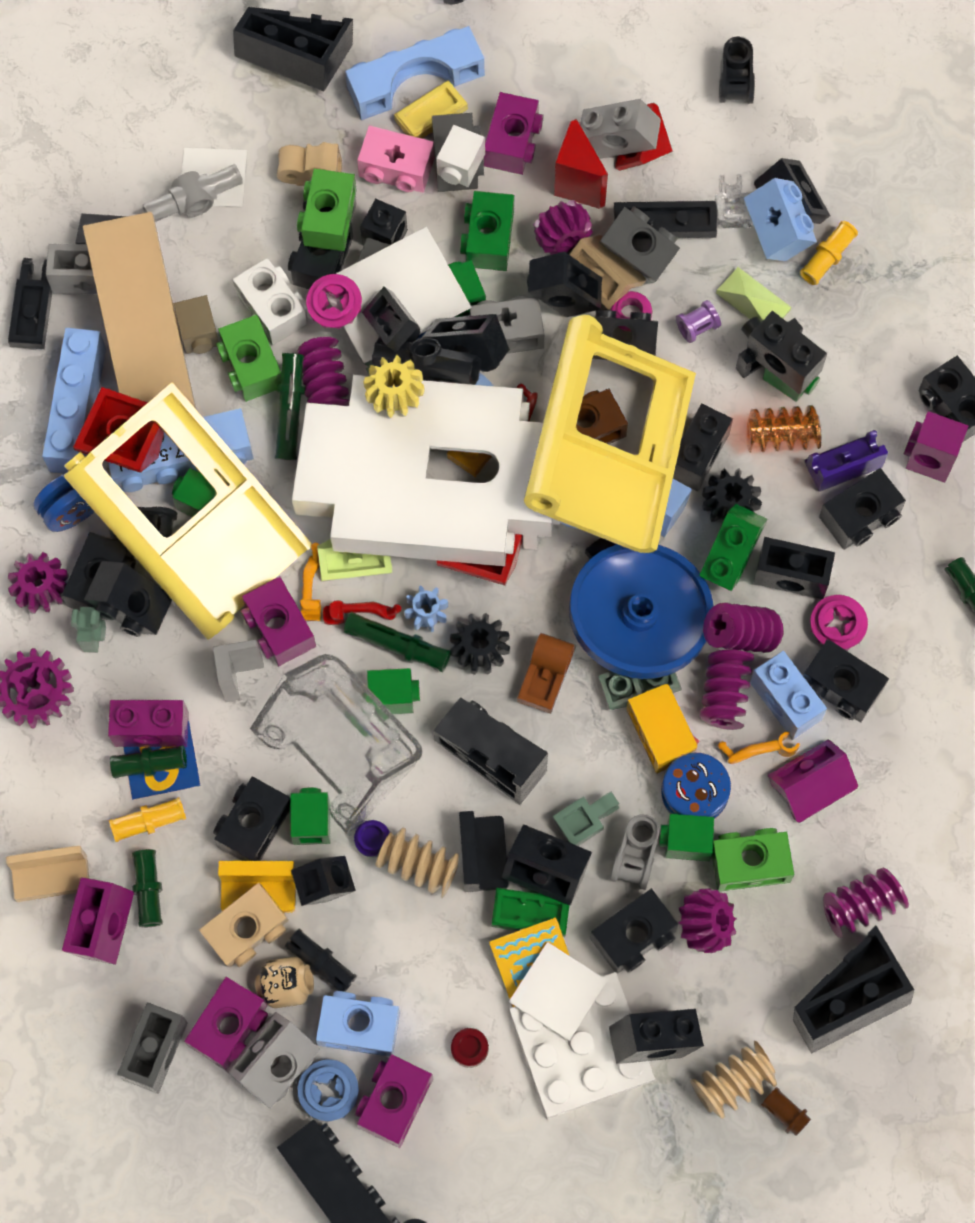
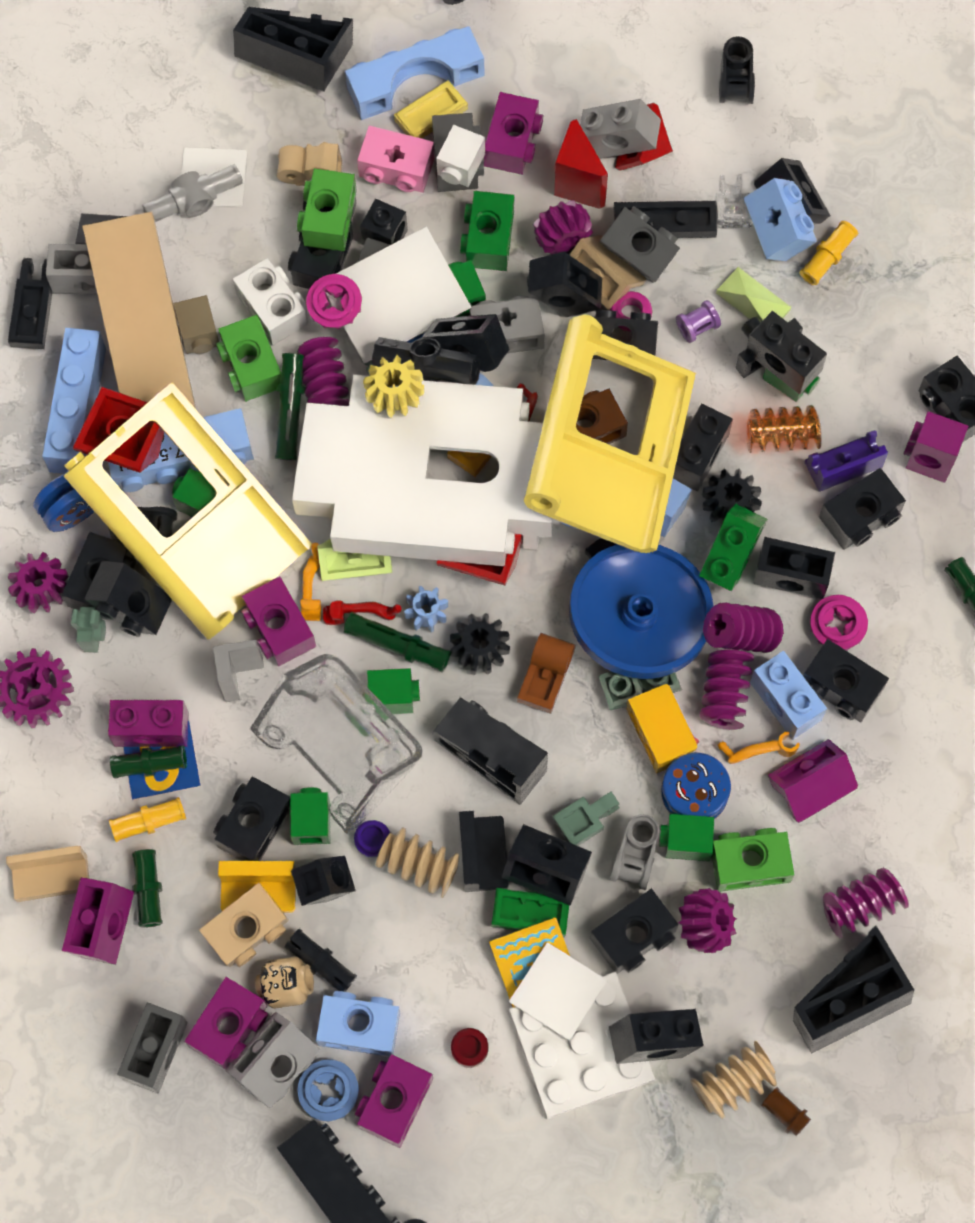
black tile [362,286,420,352] -> none

